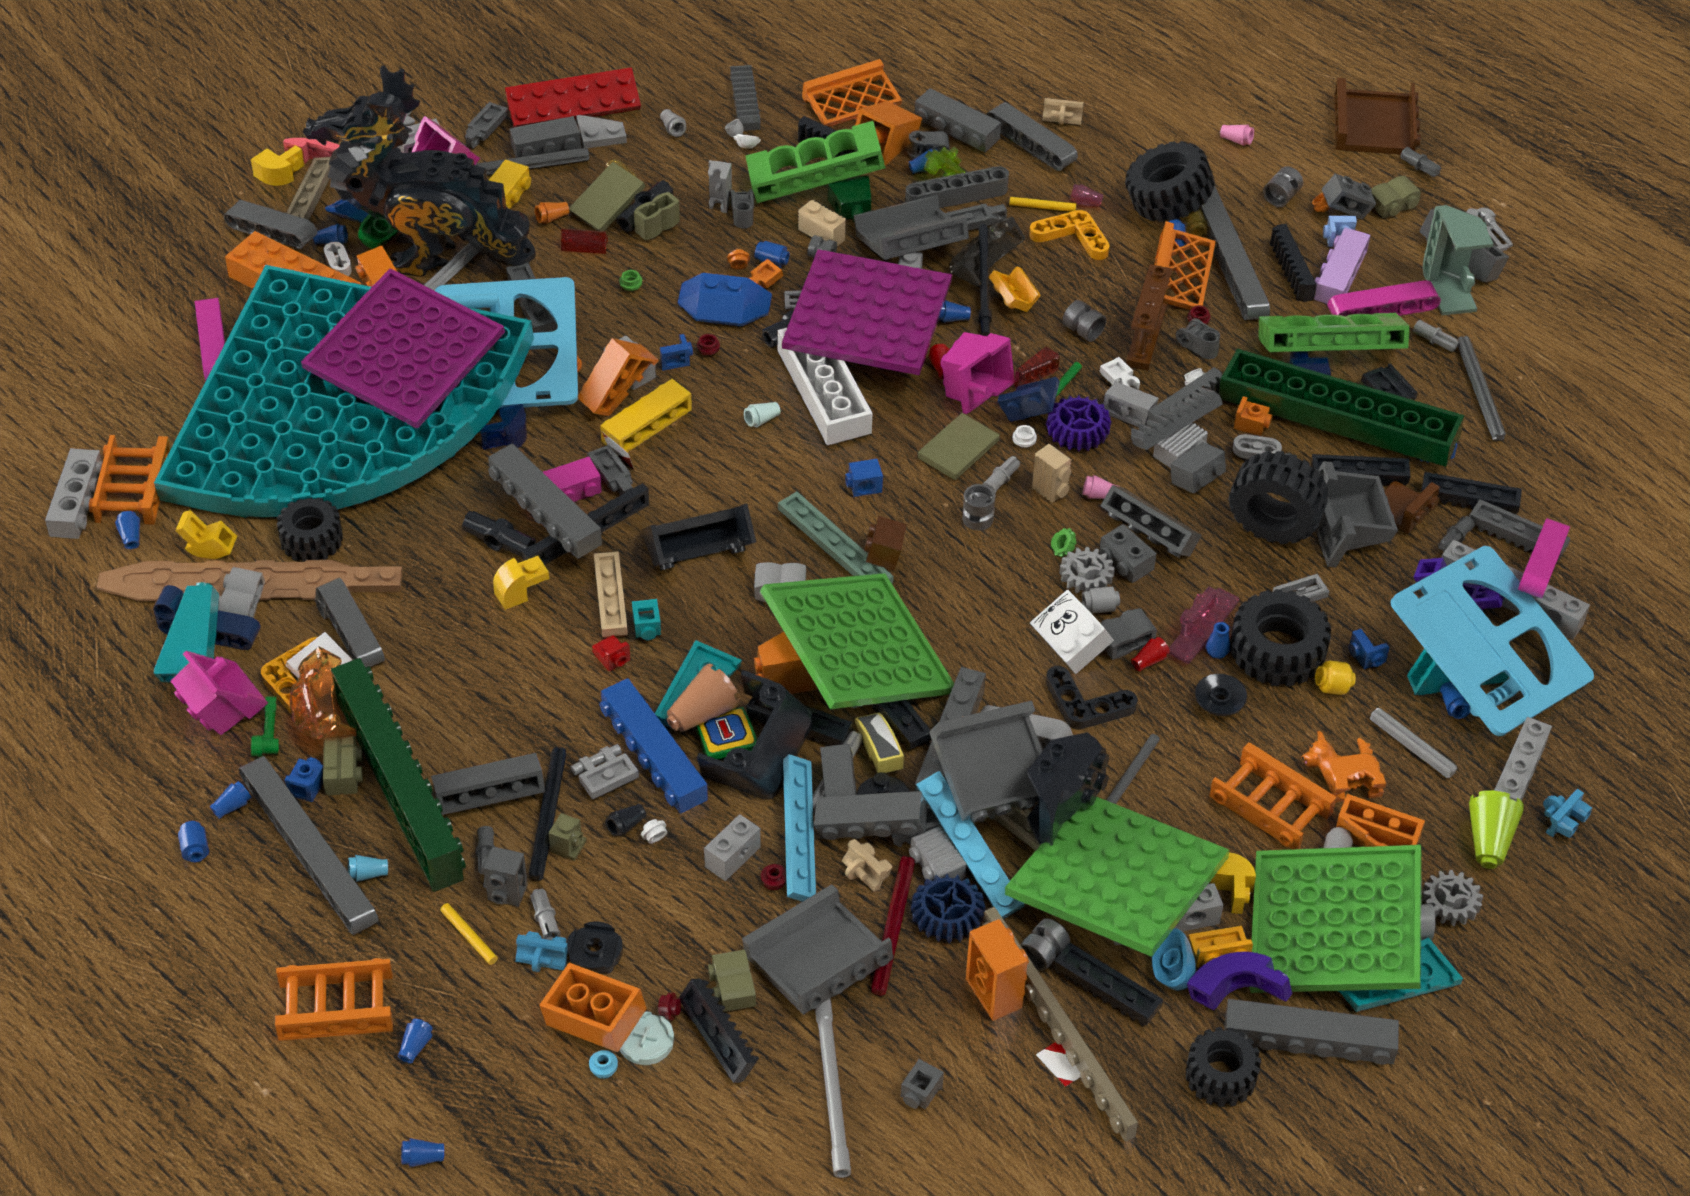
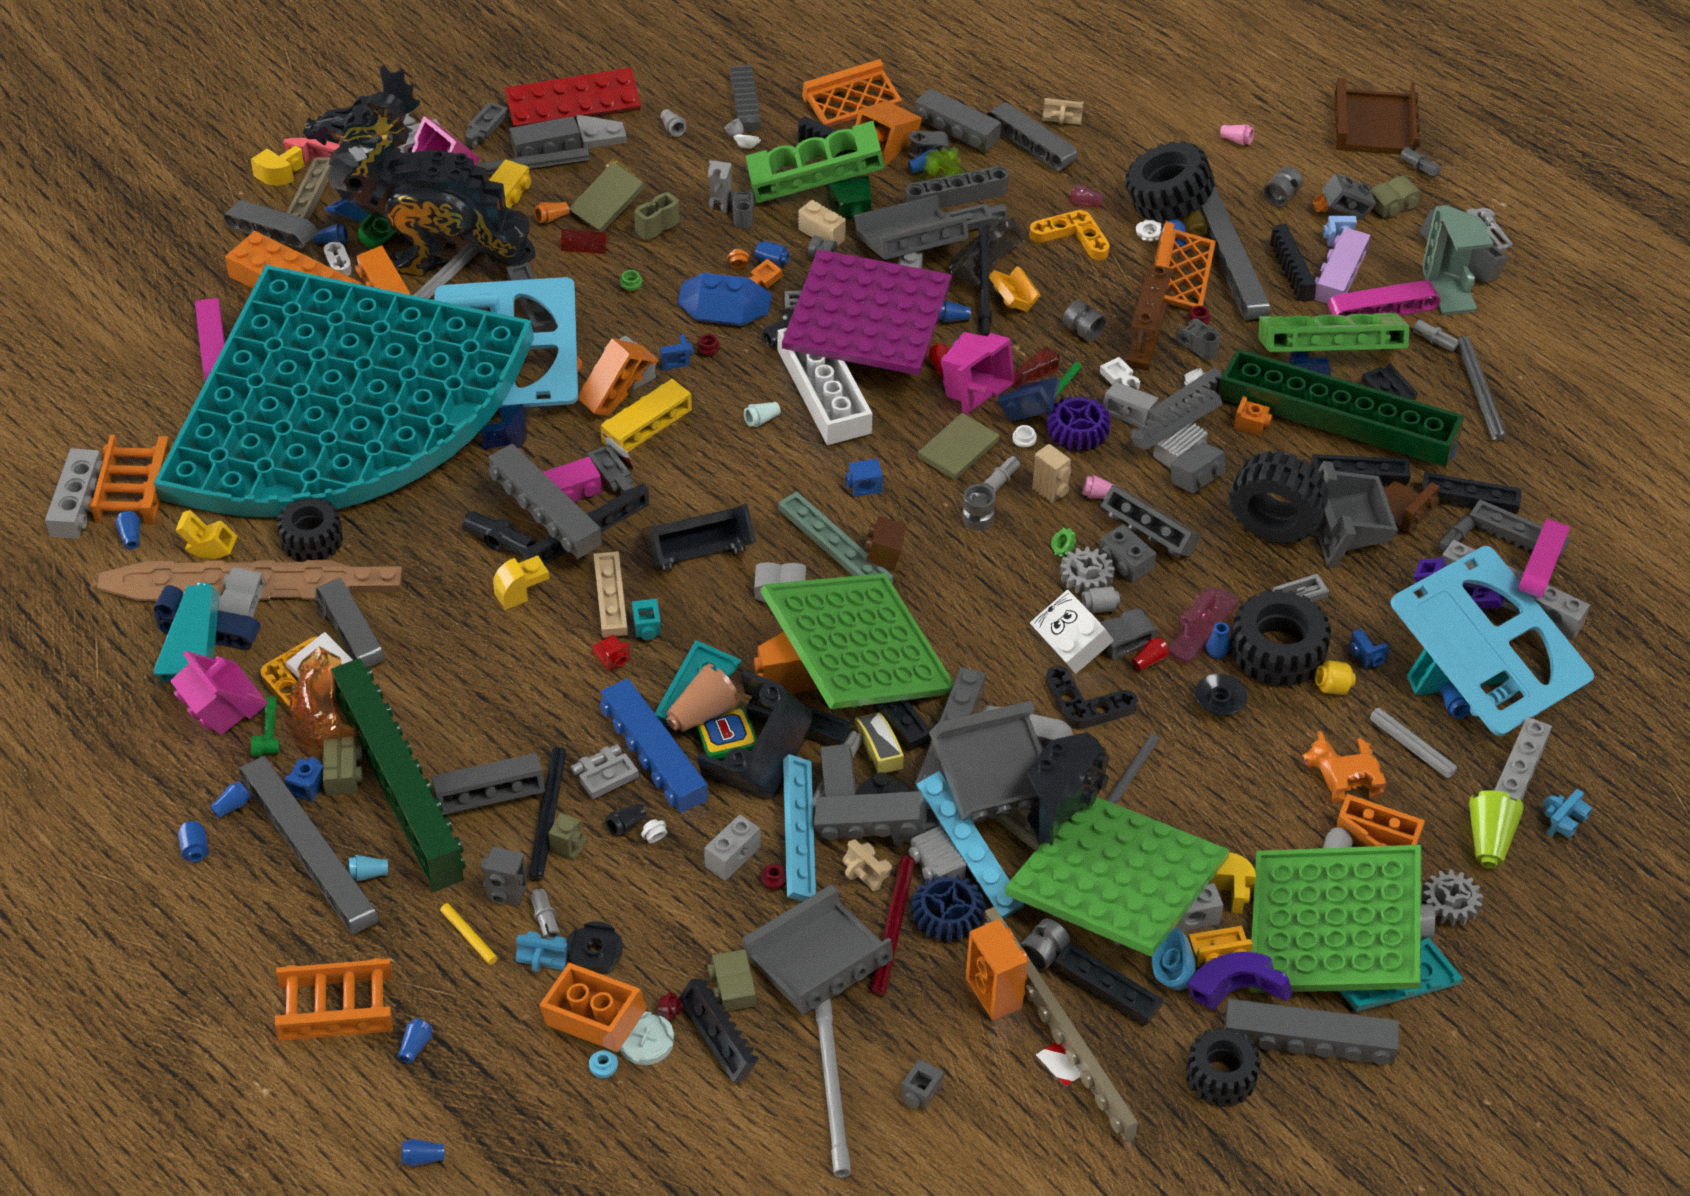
magenta plate [301,268,505,429] -> none
dark grey axle [475,826,495,875] -> none
black piece [616,180,673,233] -> none
yellow bar [1009,197,1076,212] -> none
orange fence [1209,742,1337,850] -> none
light grey plate [1233,434,1282,459] -> none
none -> white animal [1136,219,1161,242]

